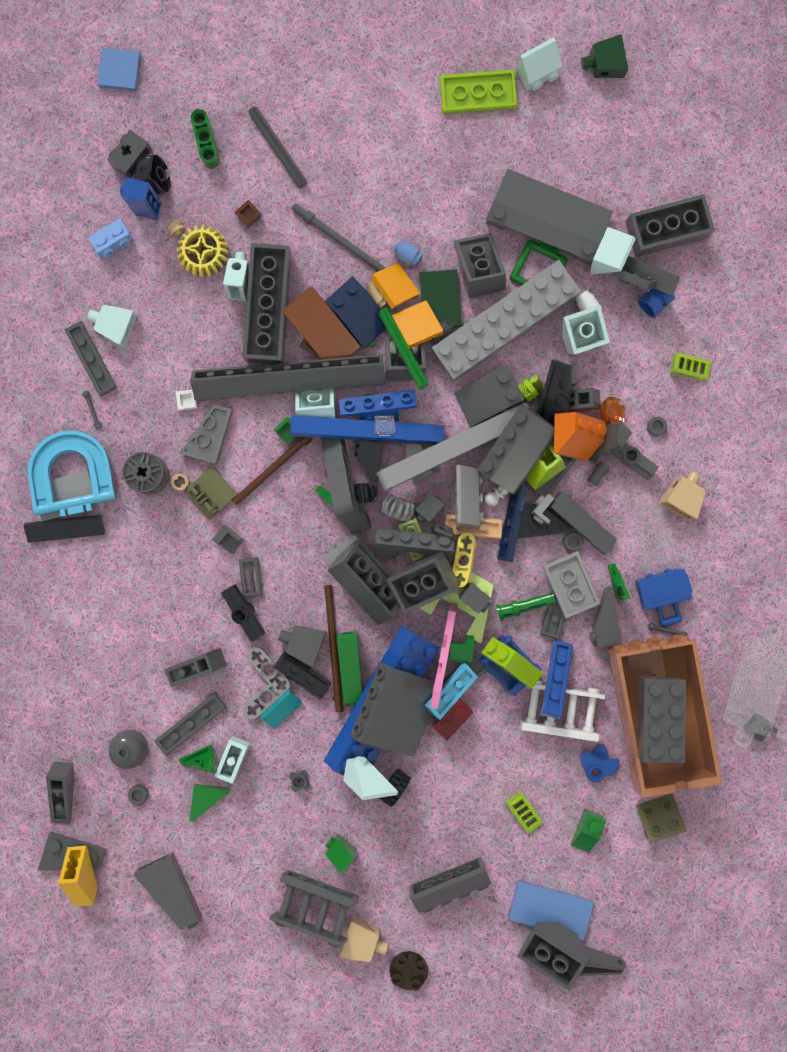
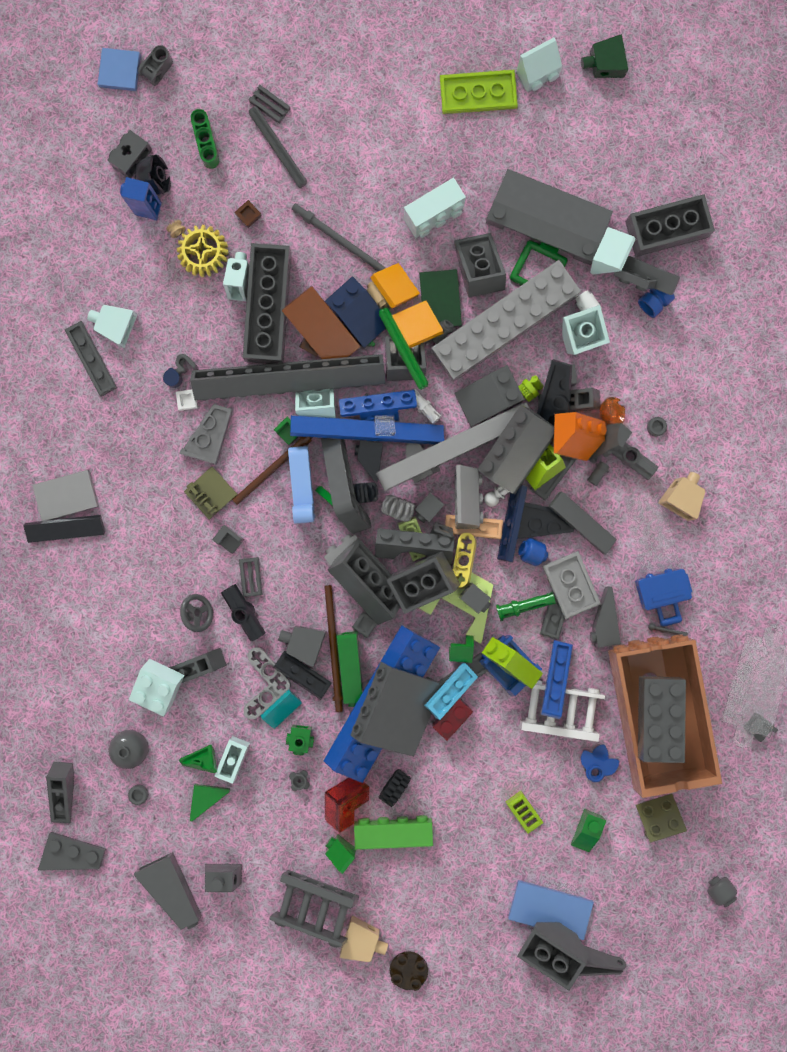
medium azure piece [28,431,116,517] -> none
yellow slope [58,846,98,907] -> none
dark grey hinge [82,391,102,428] -> none
light blue bracket [88,218,133,259] -> none
dark grey wheel [122,452,170,494] -> none
dark grey tile [154,692,227,756] -> none
tan bush [171,473,190,491] -> none
light aqua slope [343,756,398,800] -> none
medium blue brick [394,240,423,267] -> none
dark grey slope [410,857,491,913] -> none
bright pink tile [430,603,458,709] -> none
light grey bracket [531,494,554,525] -> none
dark grey tile [563,532,583,551] -> none
green tile [608,563,631,600] -> none
lime slope [670,353,711,380] -> none
none -> light aqua brick [129,659,184,717]
none -> dark grey piece [138,45,173,86]
none -> leg [163,354,199,388]
none -> dark grey piece [180,594,213,632]
none -> dark grey torso [205,864,242,892]
none -> dark grey tile [248,84,290,124]
none -> green brick [286,724,314,755]
none -> light blue beam [288,446,315,524]
none -> clear red panel [325,777,370,833]
none -> dark grey tile [352,612,377,638]
none -> bright green brick [354,815,433,850]
none -> light aqua brick [403,178,466,238]
none -> white pin [414,389,442,424]
none -> blue head [518,538,548,566]
none -> dark grey head [707,876,737,907]

